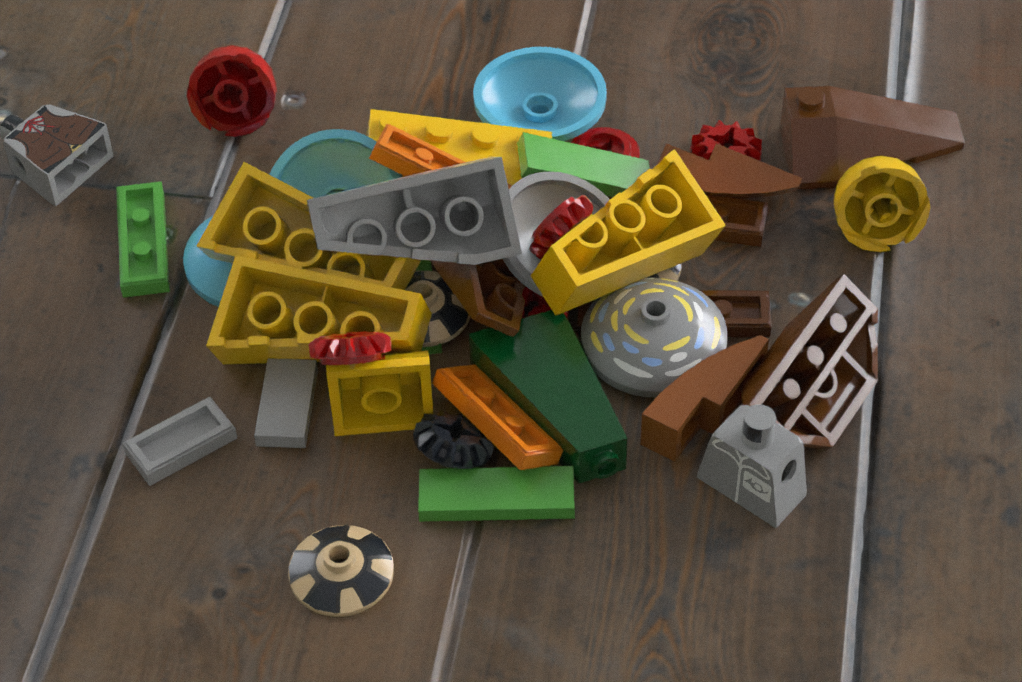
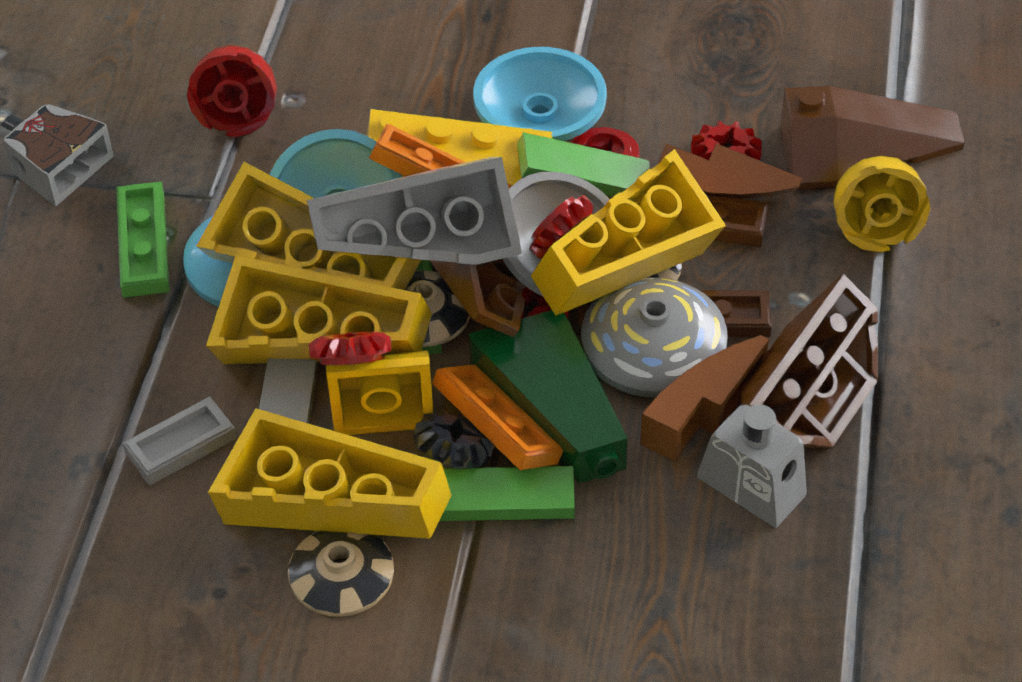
none -> yellow wedge [208,408,452,539]

